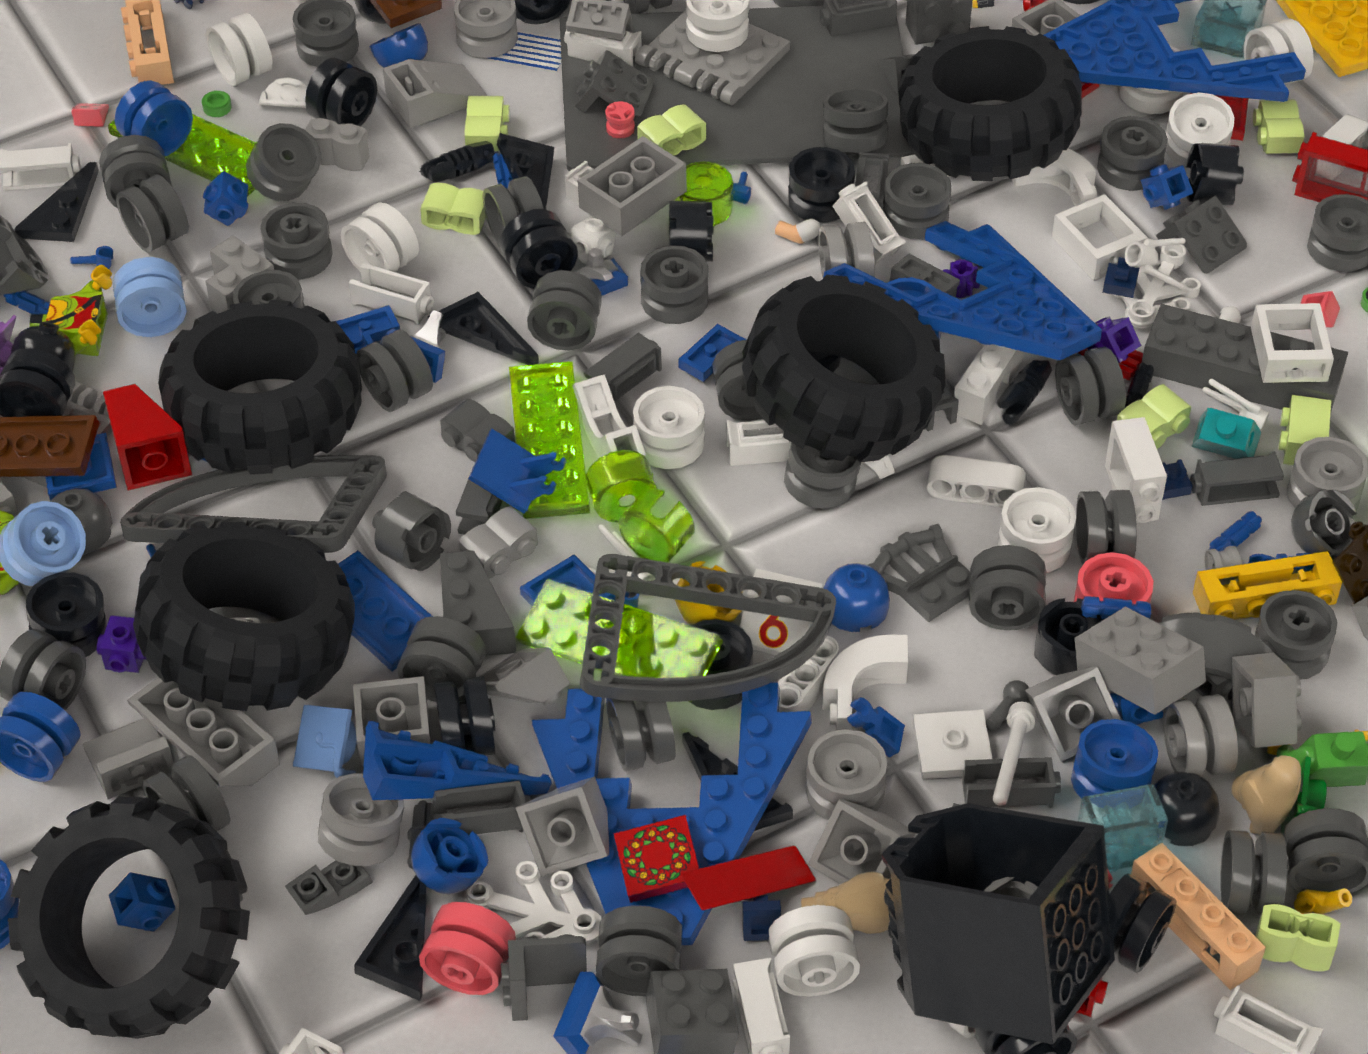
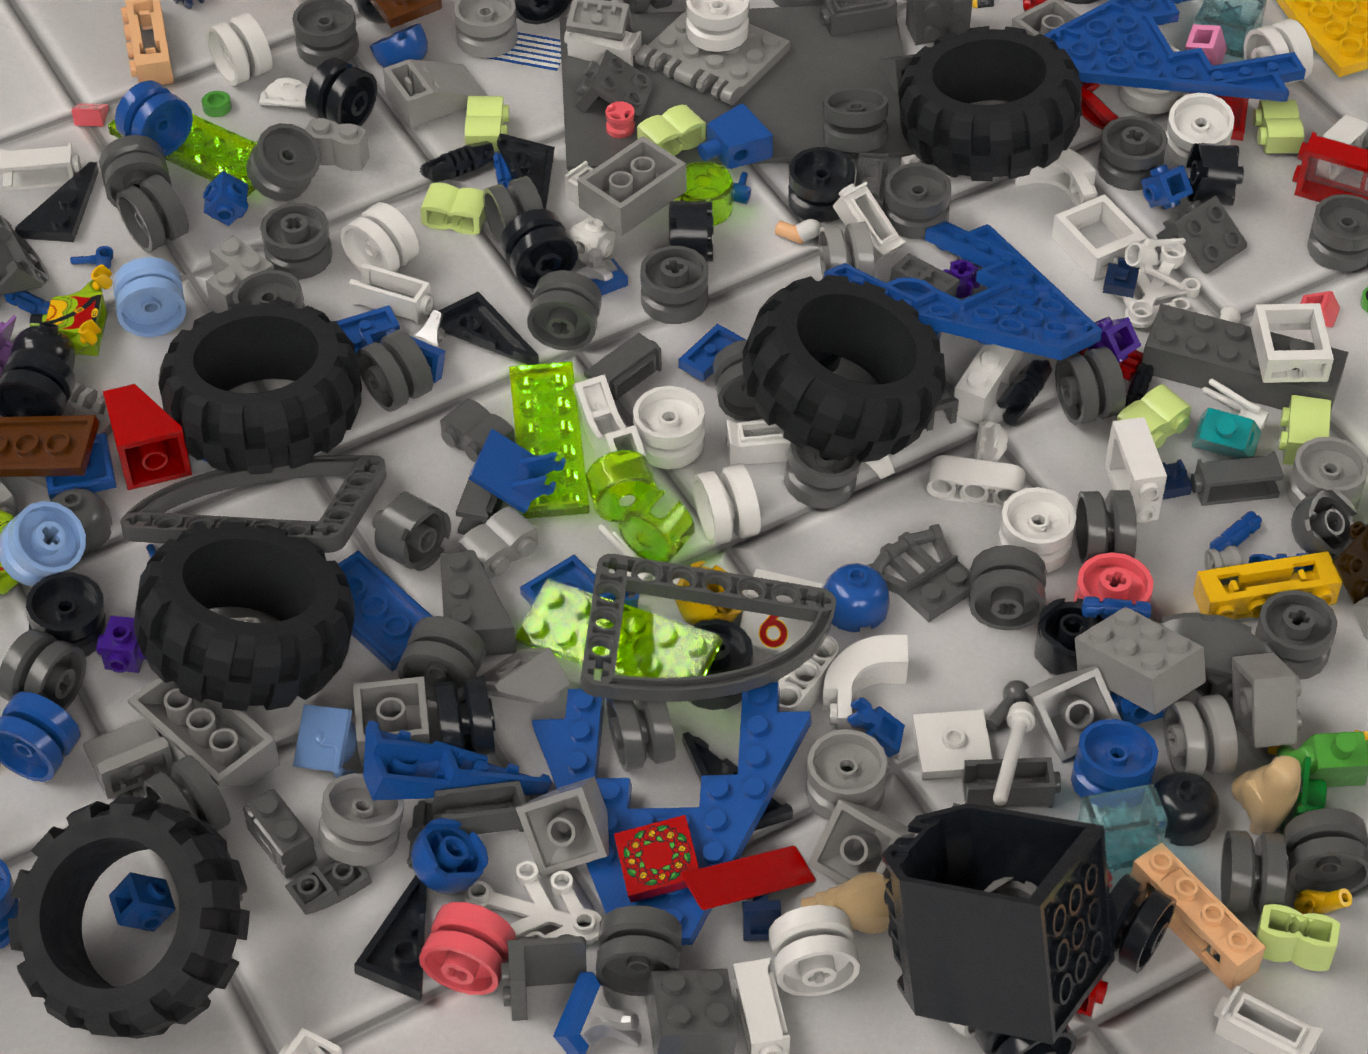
none -> dark grey brick [243,789,317,878]
none -> white wheel [693,464,761,546]
none -> blue torso [698,103,773,169]
none -> white plate [974,420,1008,462]
none -> red arm [1082,88,1119,130]
none -> bright pink brick [1185,24,1227,66]

